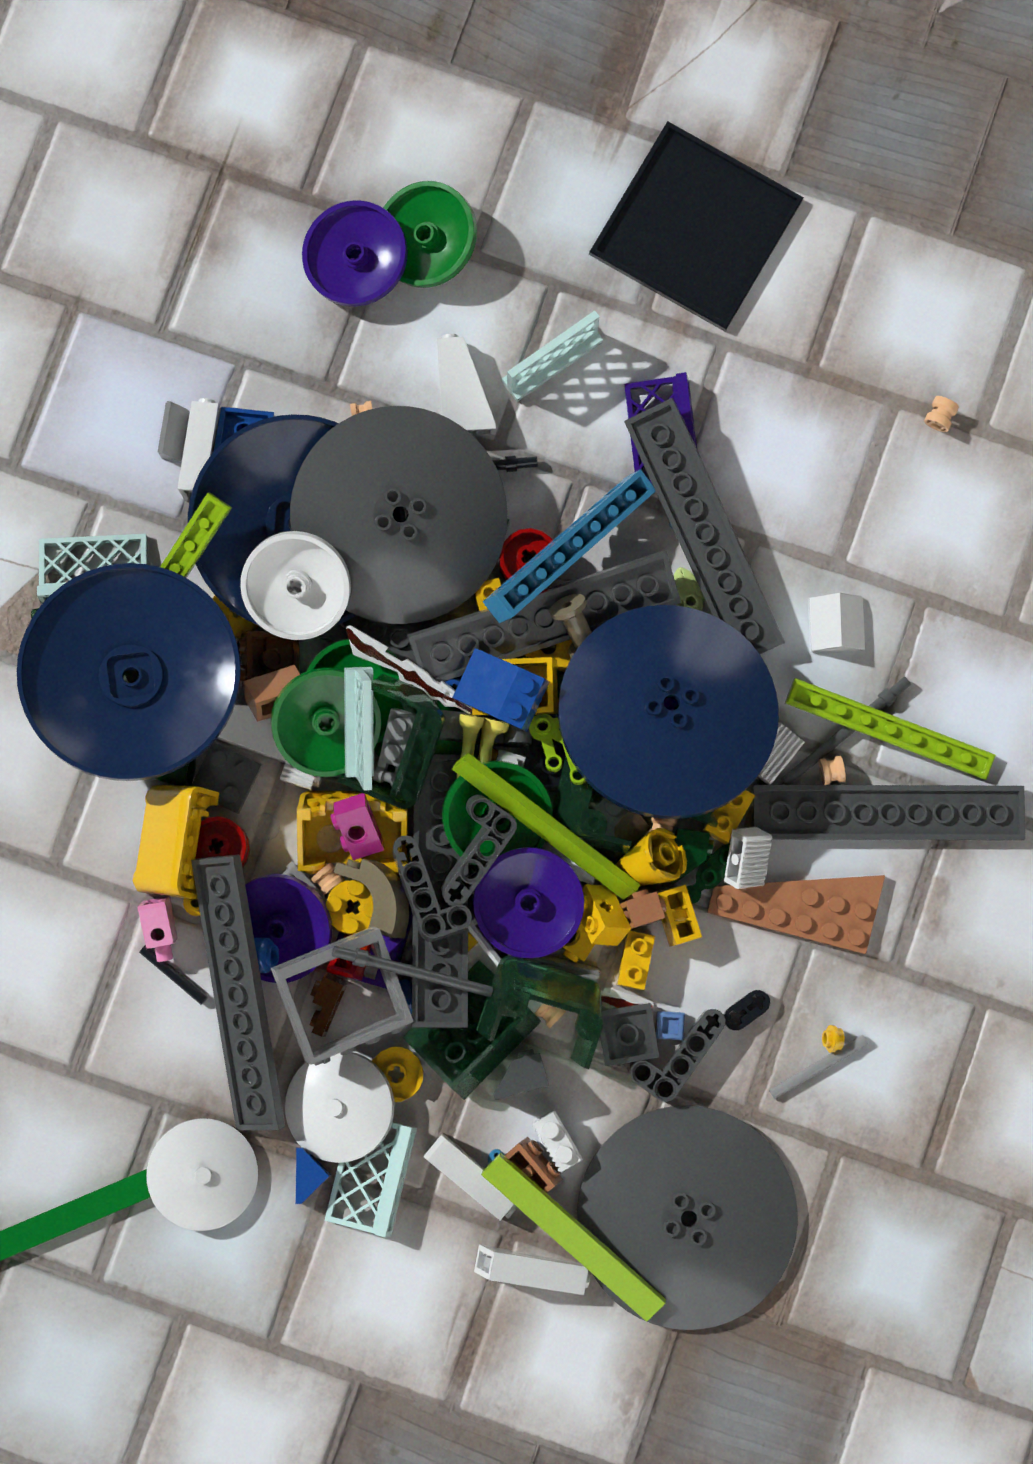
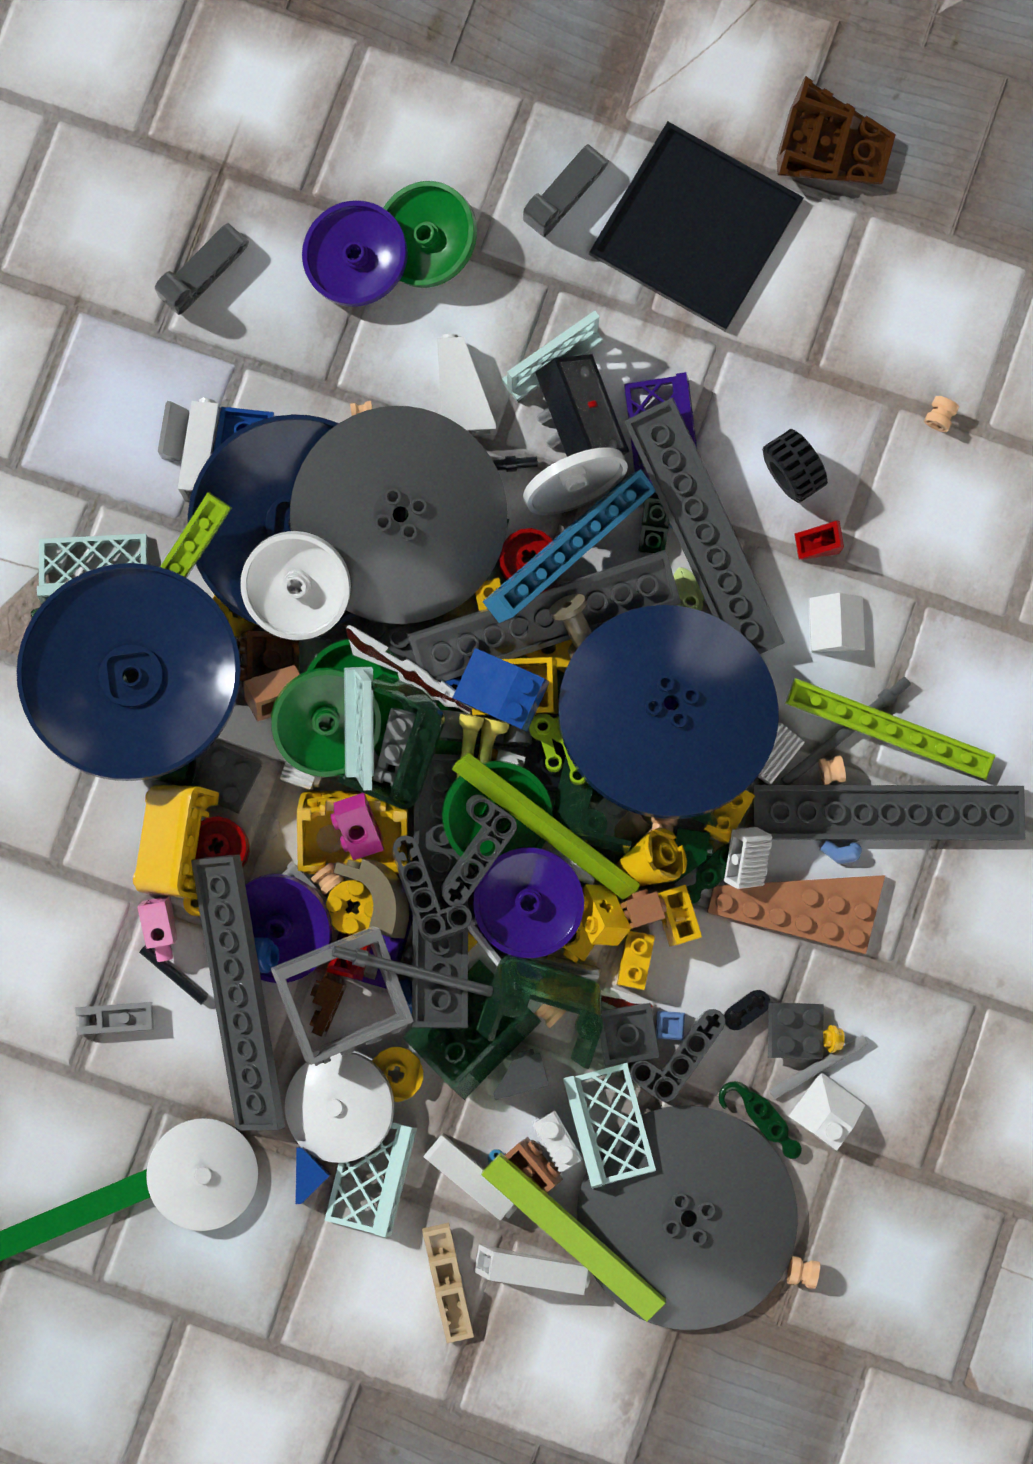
none -> light grey plate [75,1002,154,1035]
none -> dark grey beam [155,223,249,315]
none -> tan slope [422,1222,474,1343]
none -> dark grey beam [523,144,609,237]
none -> white dish [523,447,628,515]
none -> piece [535,354,630,457]
none -> light aqua fence [563,1063,656,1189]
none -> dark green slope [638,497,669,553]
none -> dark green piece [718,1081,802,1159]
none -> black tyre [762,429,828,503]
none -> dark grey plate [768,1002,824,1059]
none -> reddish brown wedge [776,76,896,184]
none -> light nougat wheel [787,1256,820,1289]
none -> white slope [789,1072,865,1151]
none -> red slope [795,520,844,560]
none -> medium blue arm [820,840,862,864]

